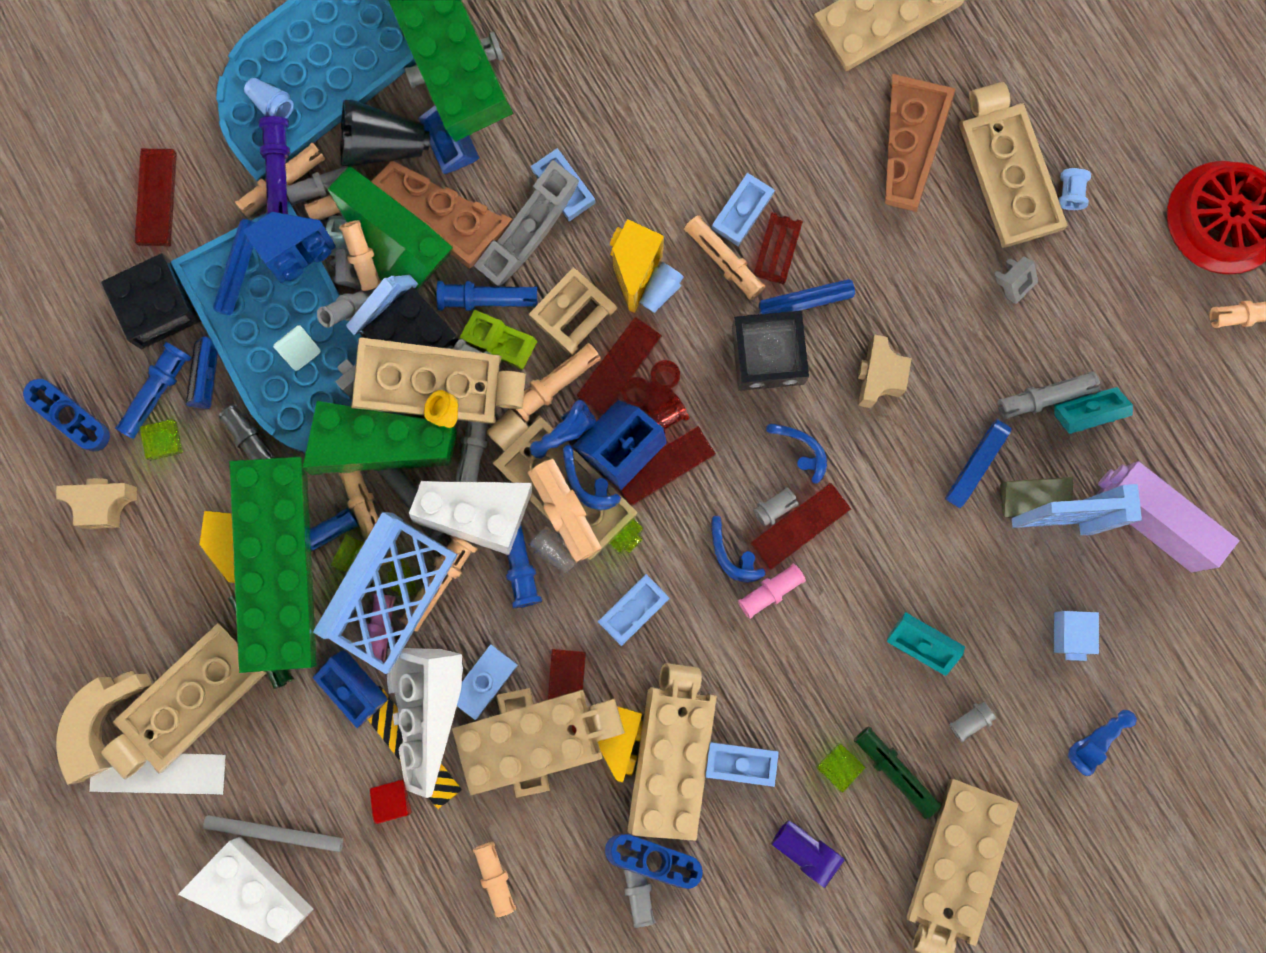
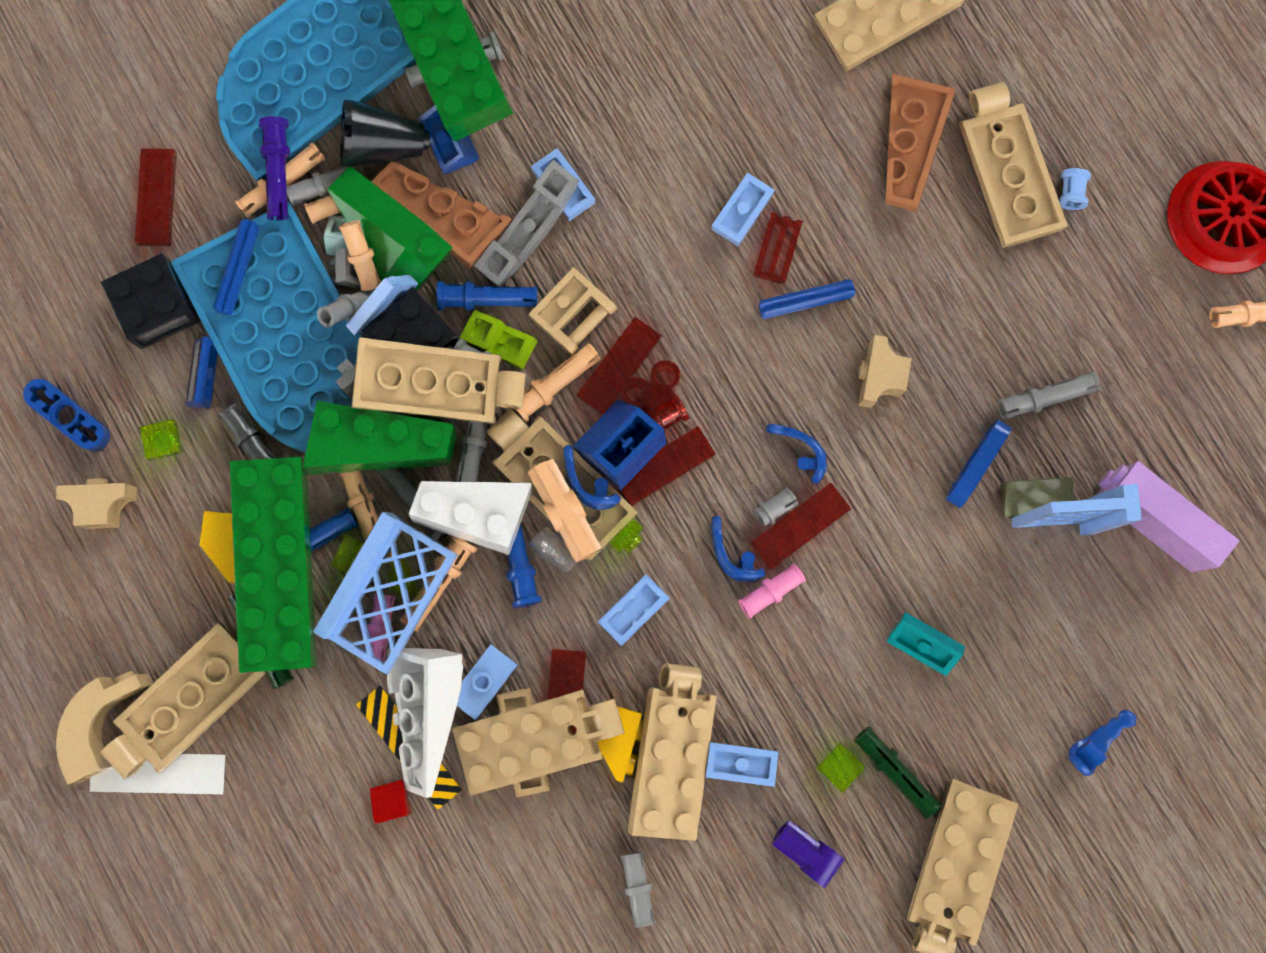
blue pin [115,342,192,439] -> none
white wedge [178,836,314,943] -> none
light grey bar [203,815,344,852] -> none
blue slope [242,212,336,283] -> none
light blue cone [244,78,294,119] -> none
light aqua slope [273,325,321,371] -> none
blue slope [313,650,388,728] -> none
yellow tile [424,390,458,428] -> none
light nougat pin [473,841,516,917] -> none
blue piece [530,400,596,459] -> none
blue beam [605,834,703,889] -> none
yellow slope [610,219,664,313] -> none
light blue cone [639,262,684,313] -> none
light nougat pin [684,215,766,300] -> none
piece [732,311,809,391] -> none
light grey pin [949,702,996,743] -> none
light grey tile [994,256,1038,304] -> none
teal plate [1054,387,1133,434] -> none
light blue brick [1054,611,1099,661] -> none

